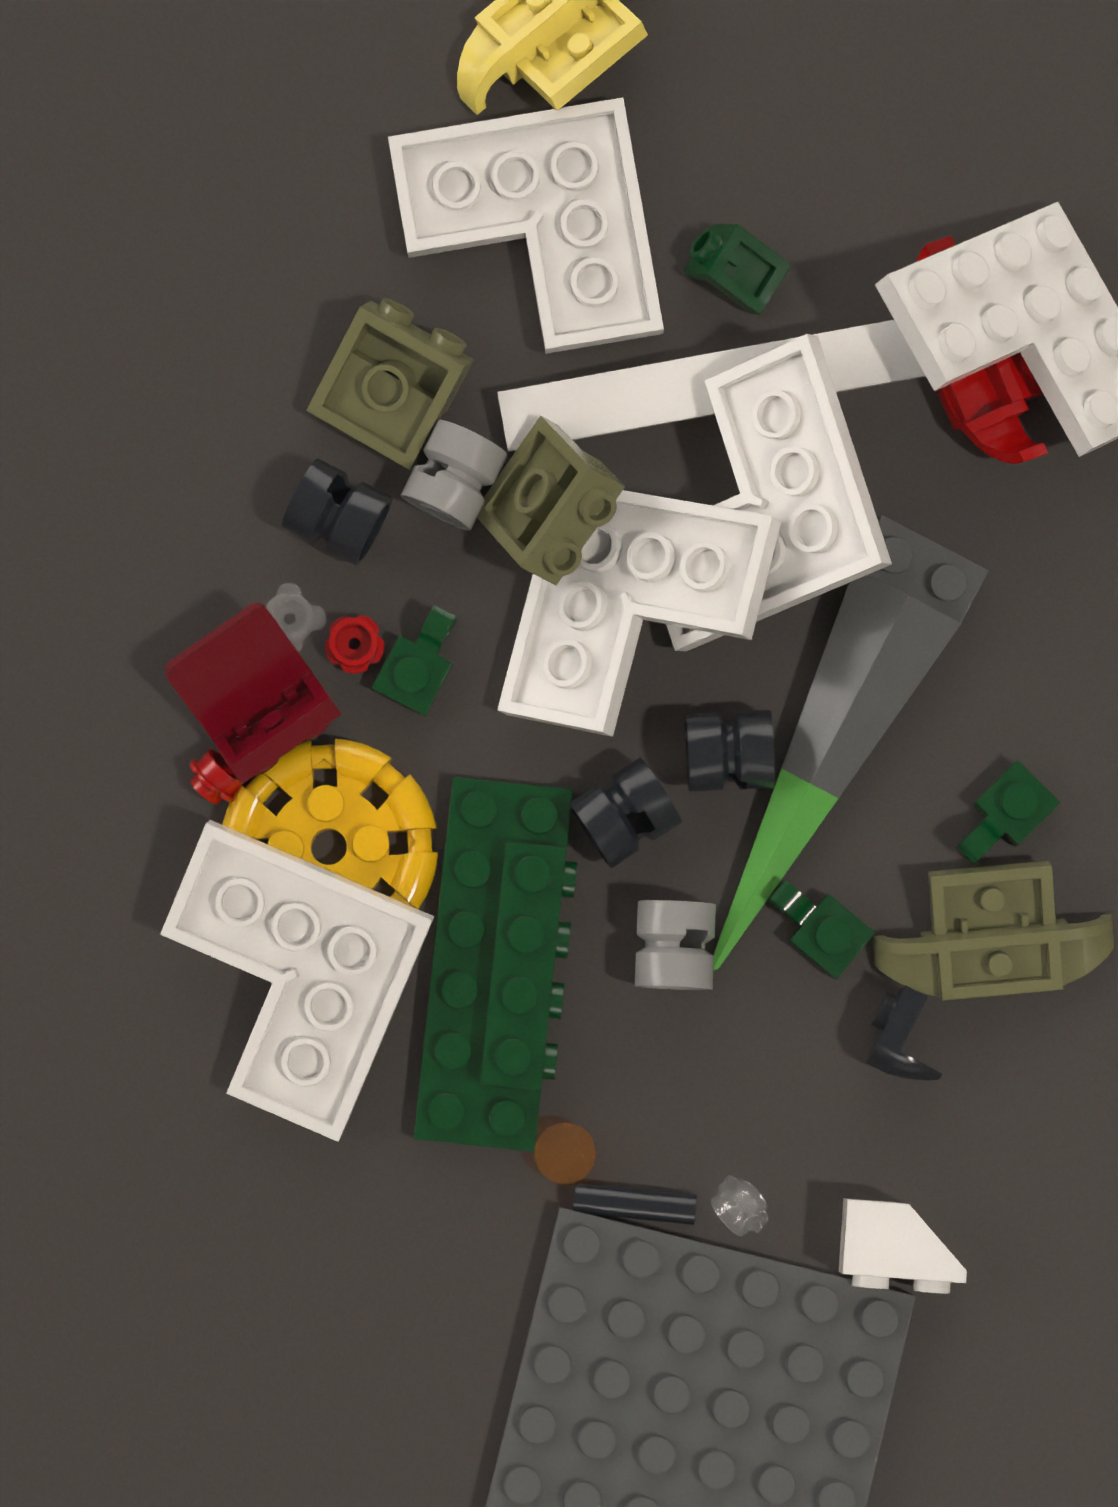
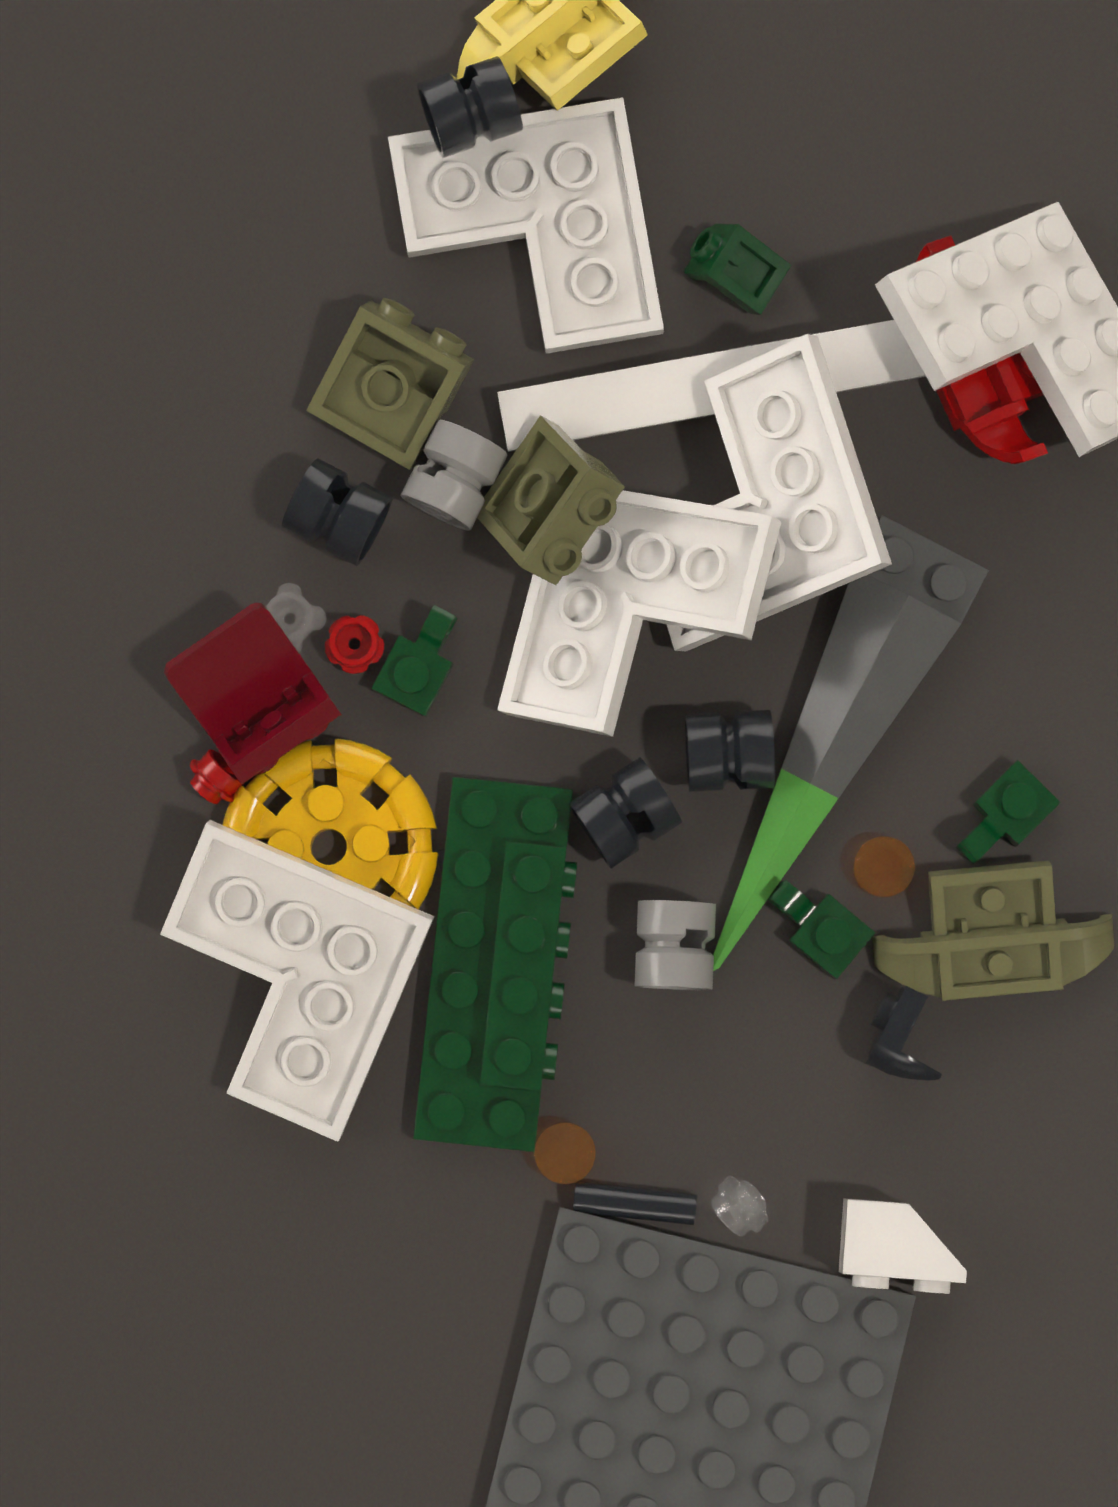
none -> black wheel [417,56,523,158]
none -> clear orange tile [853,836,915,898]

